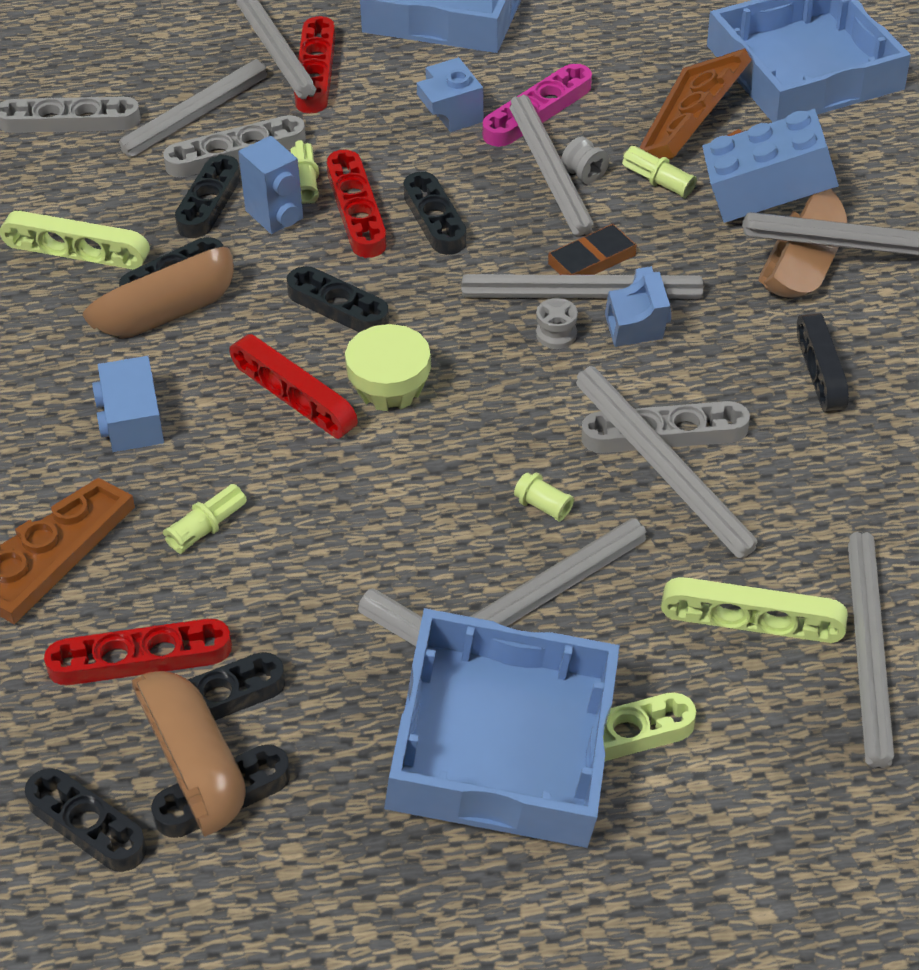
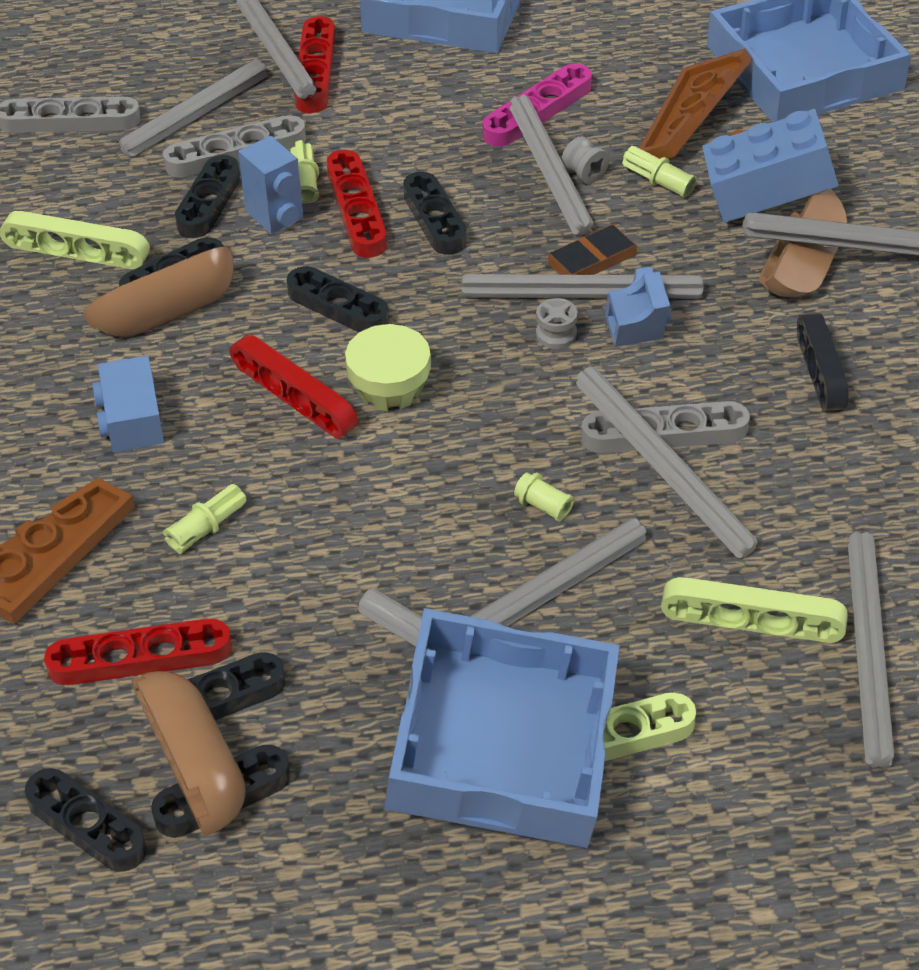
medium blue brick [416,57,484,132] -> none

